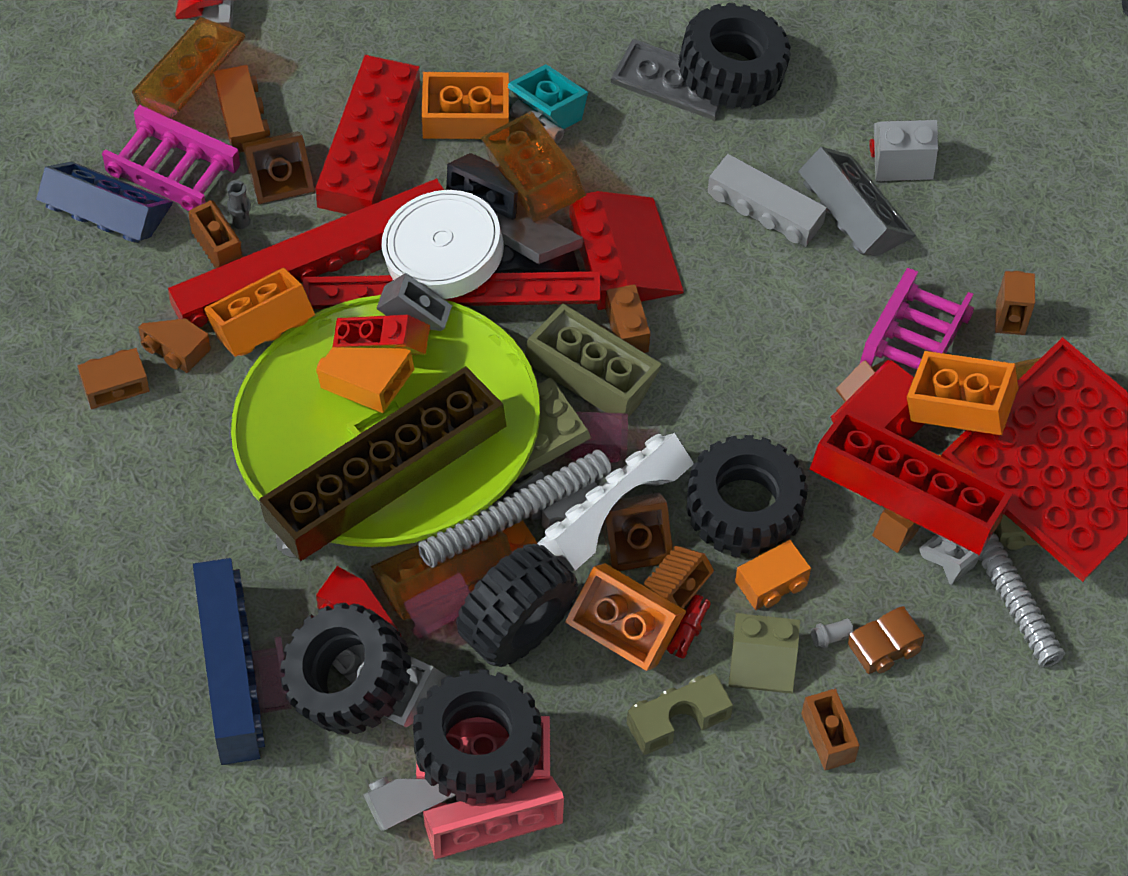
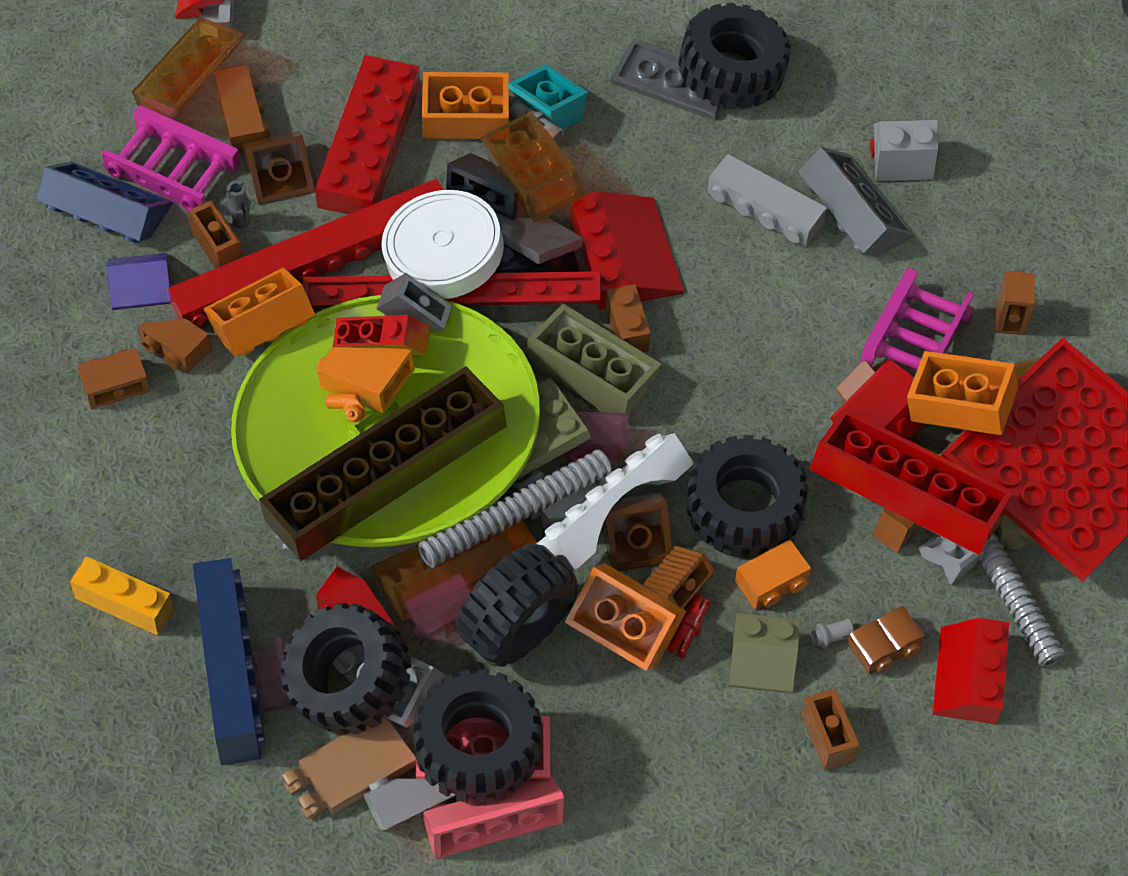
olive arch [627,673,733,755] -> none
none -> light orange brick [70,556,174,635]
none -> dark purple slope [106,253,170,310]
none -> medium nougat tile [282,717,416,819]
none -> orange arm [326,394,366,423]
none -> red slope [932,618,1010,725]

